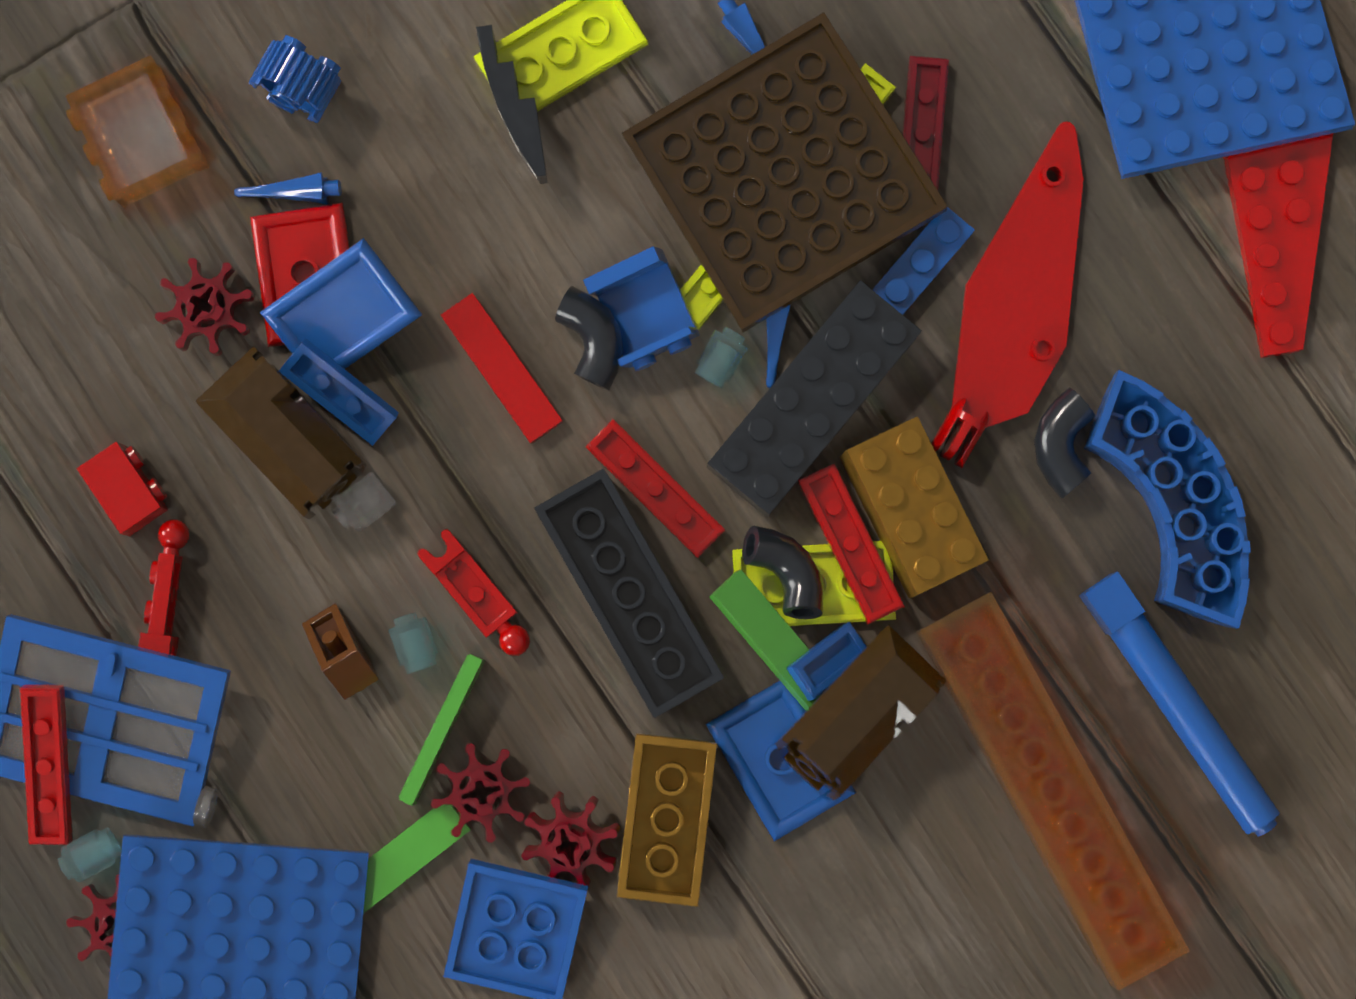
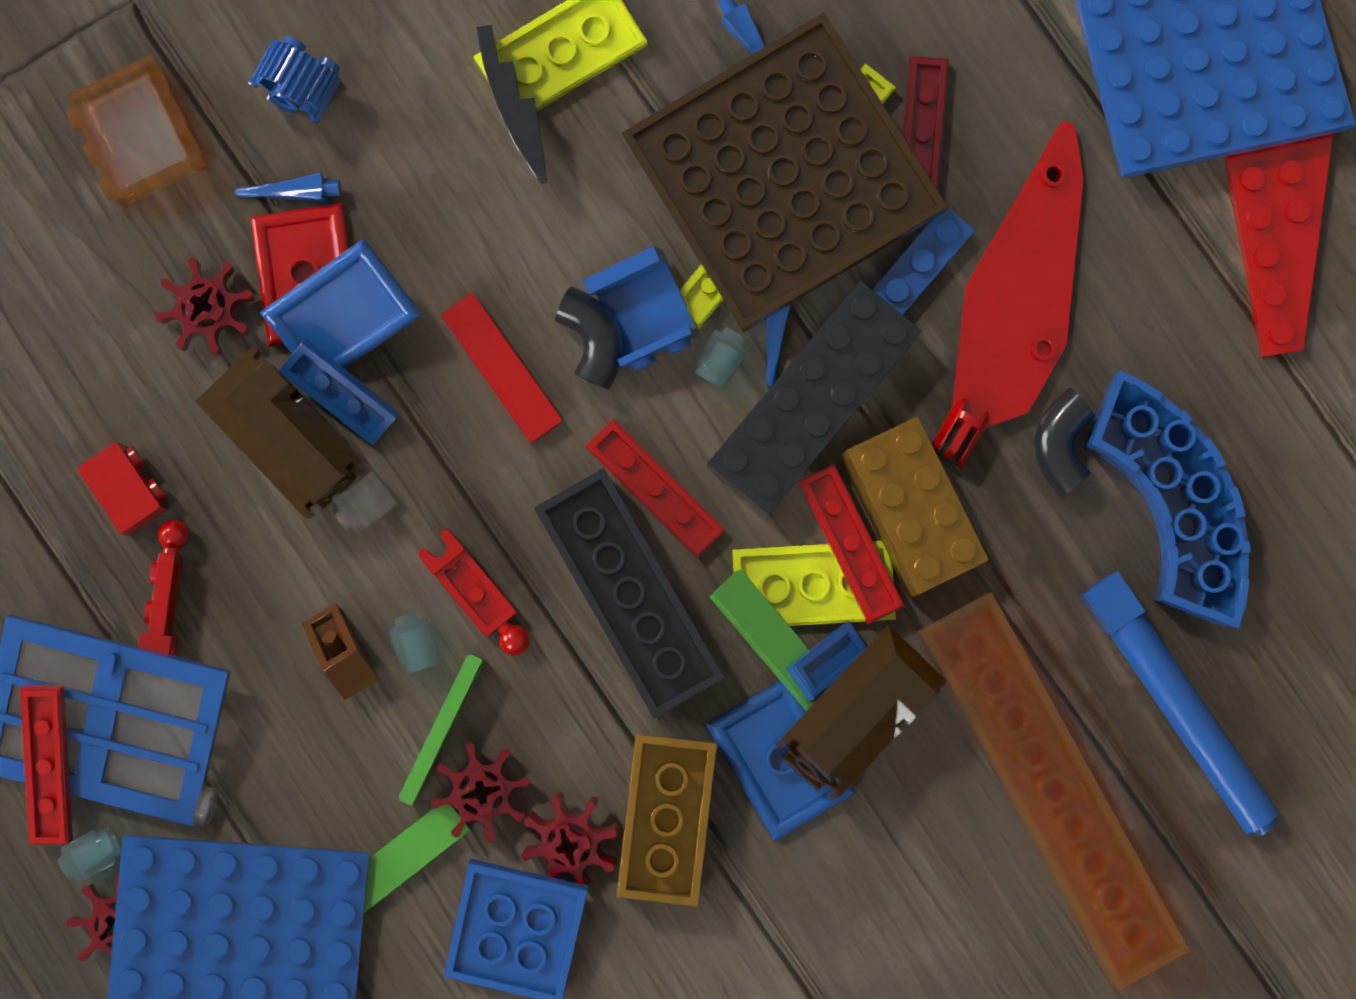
black cylinder [742,526,823,619] -> none

